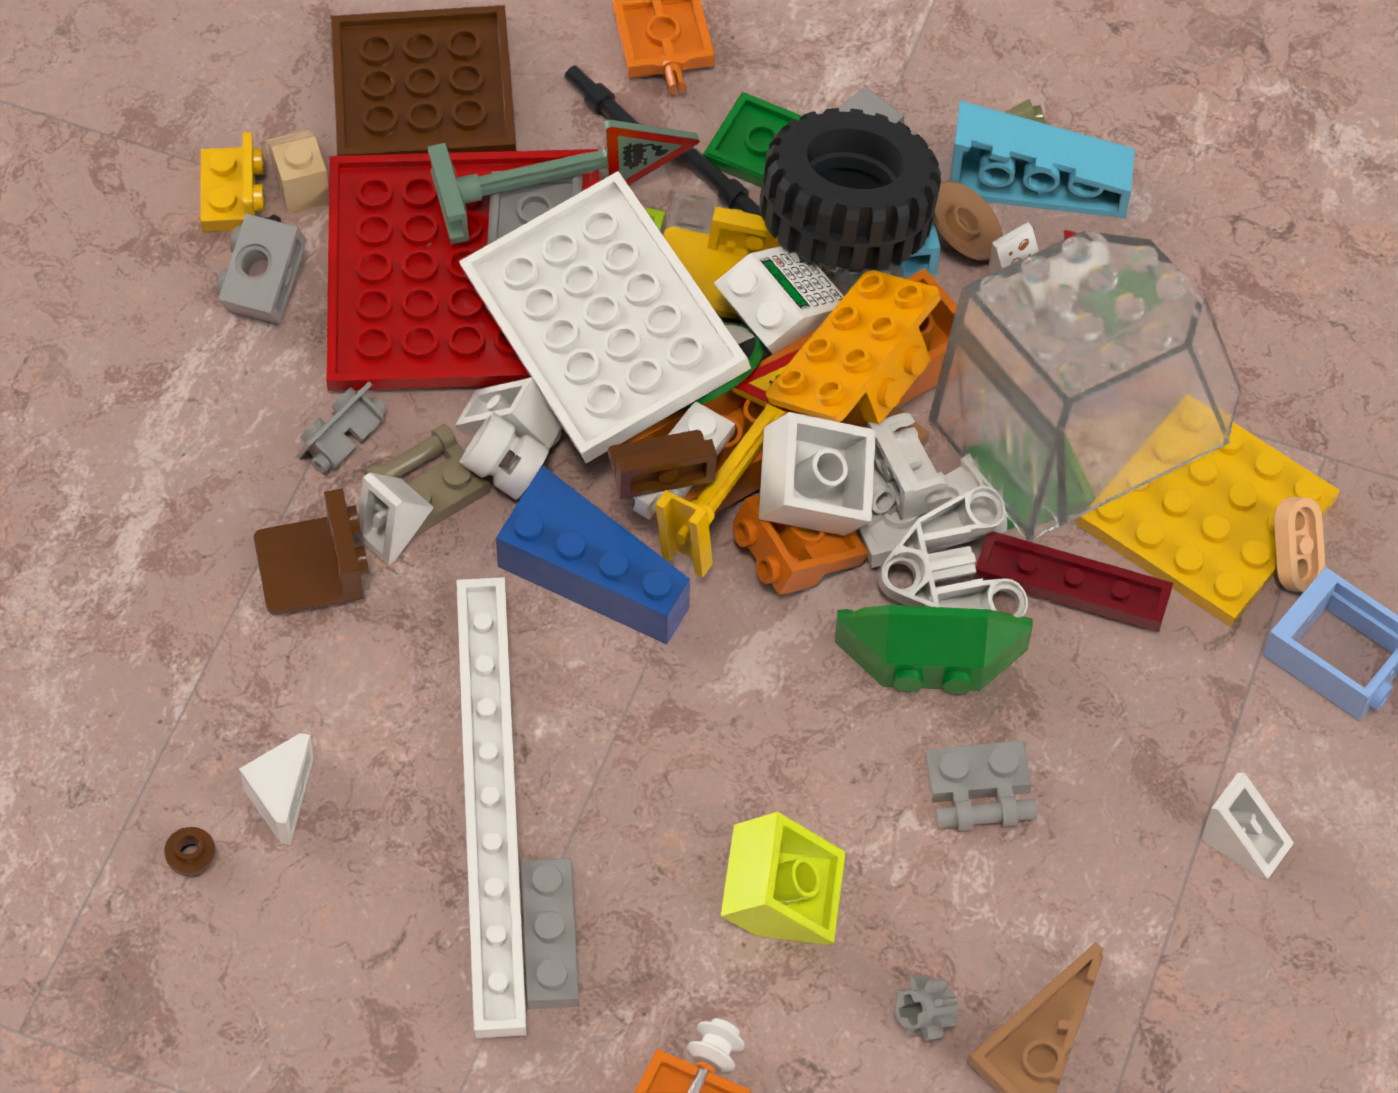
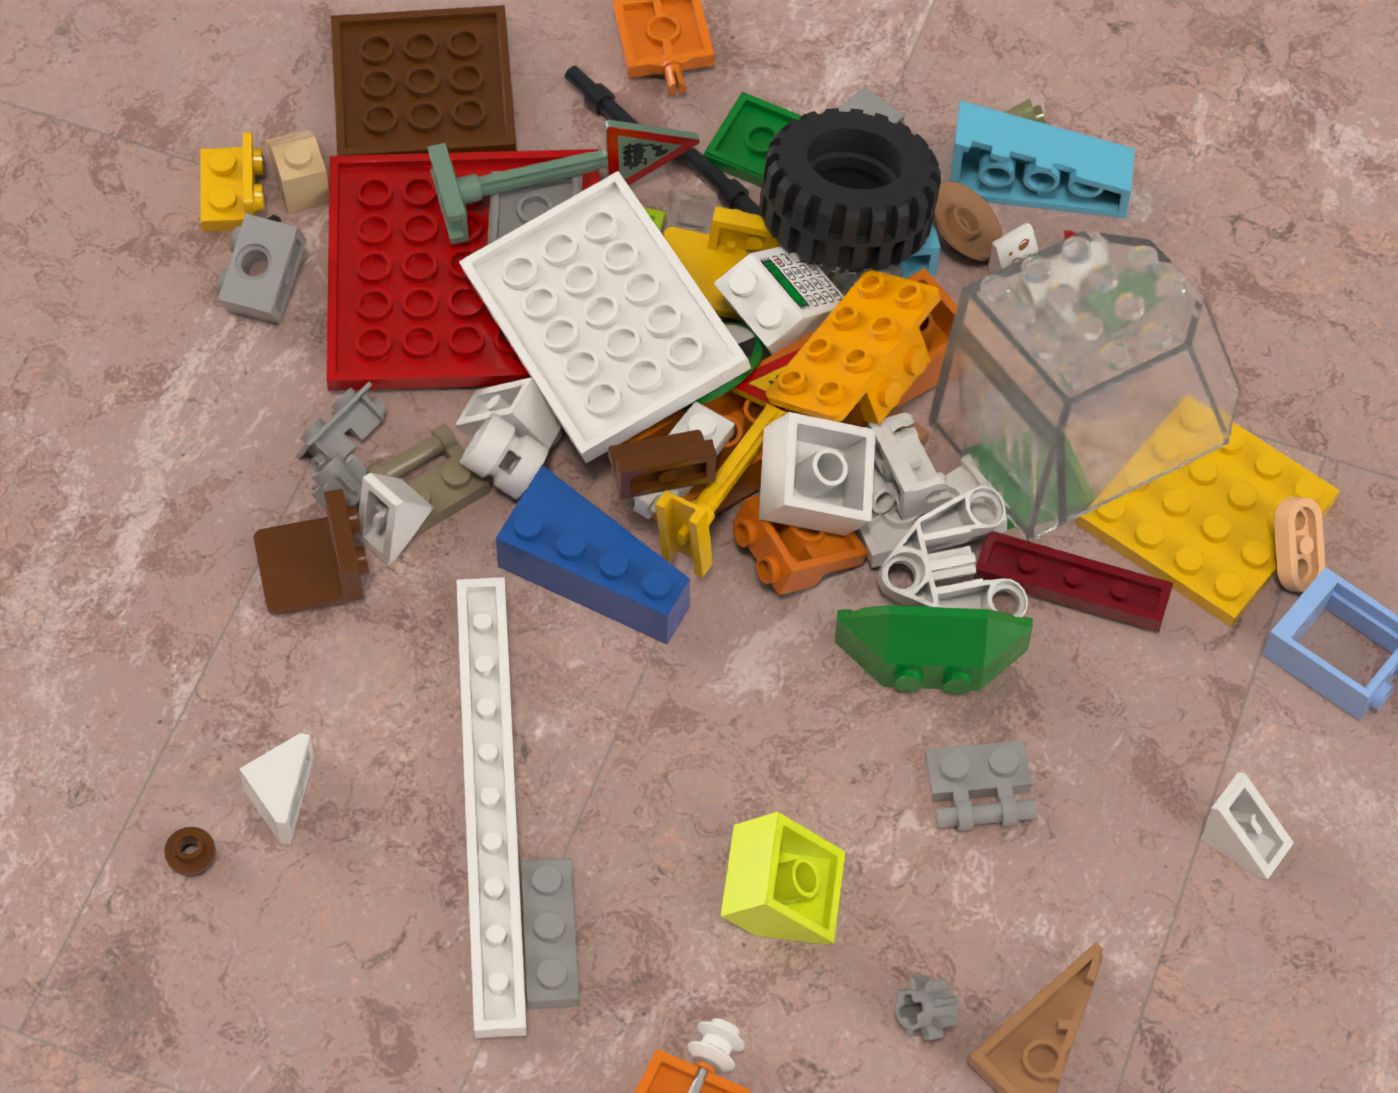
none -> light grey gear [310,452,368,511]

